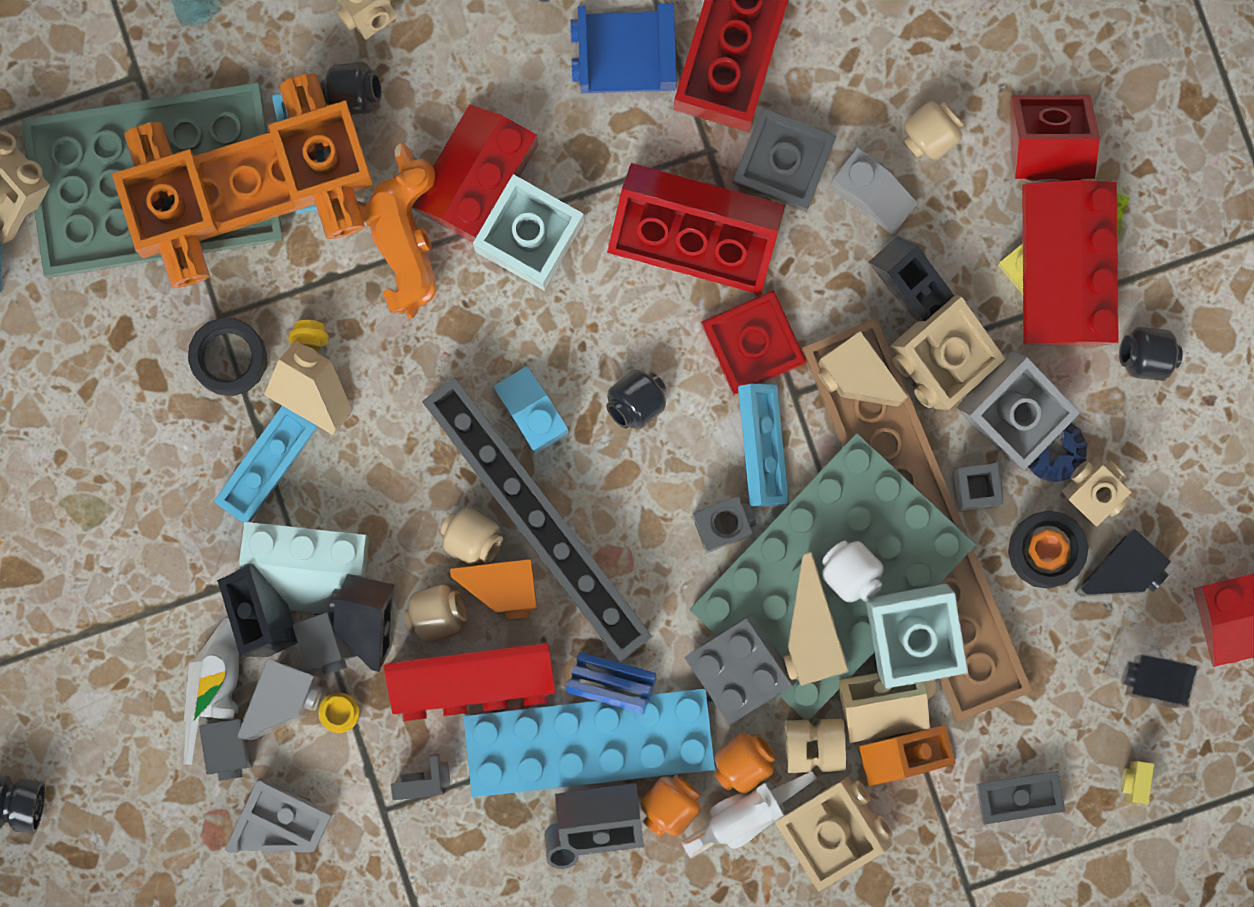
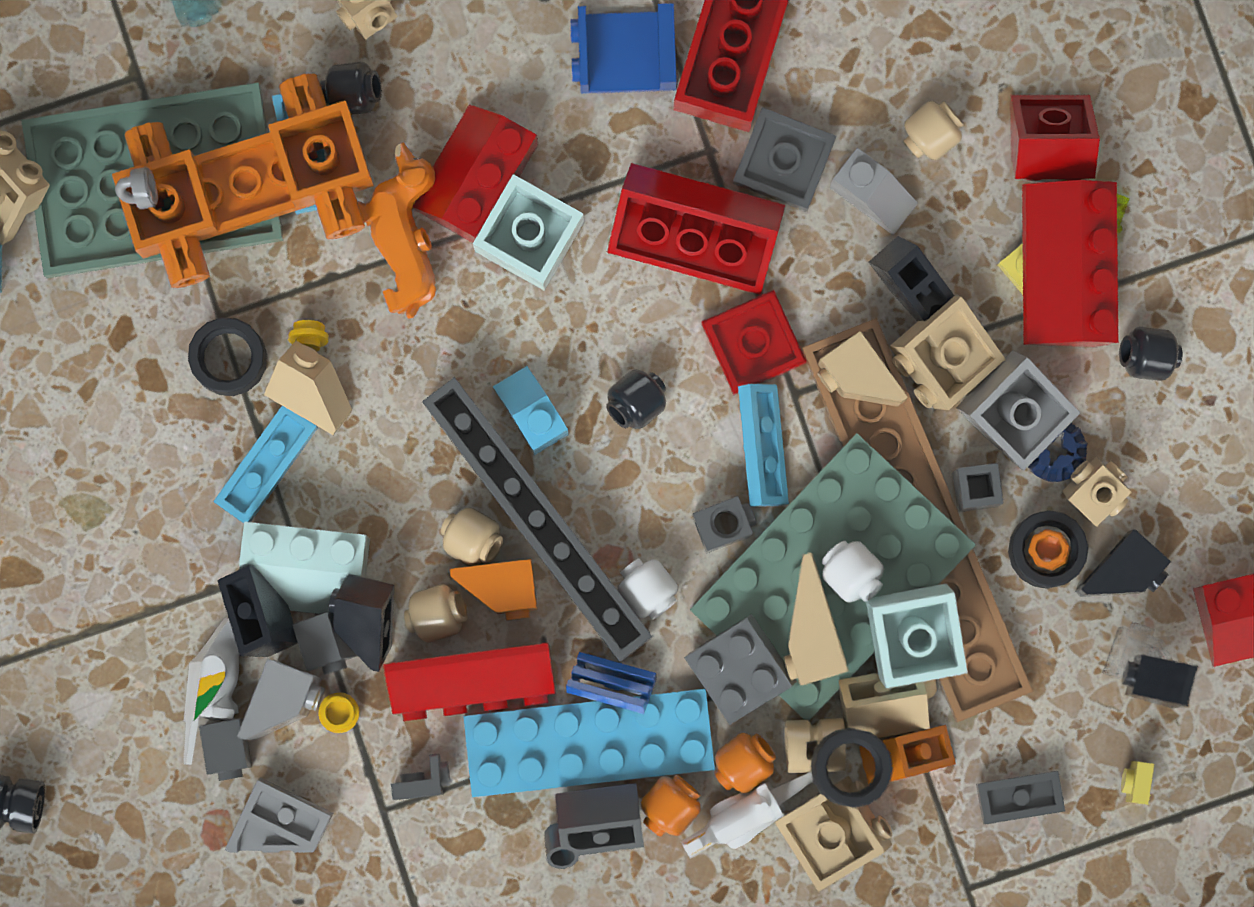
none -> light grey tile [115,167,158,209]
none -> white head [618,558,678,620]
none -> black tyre [810,728,893,808]

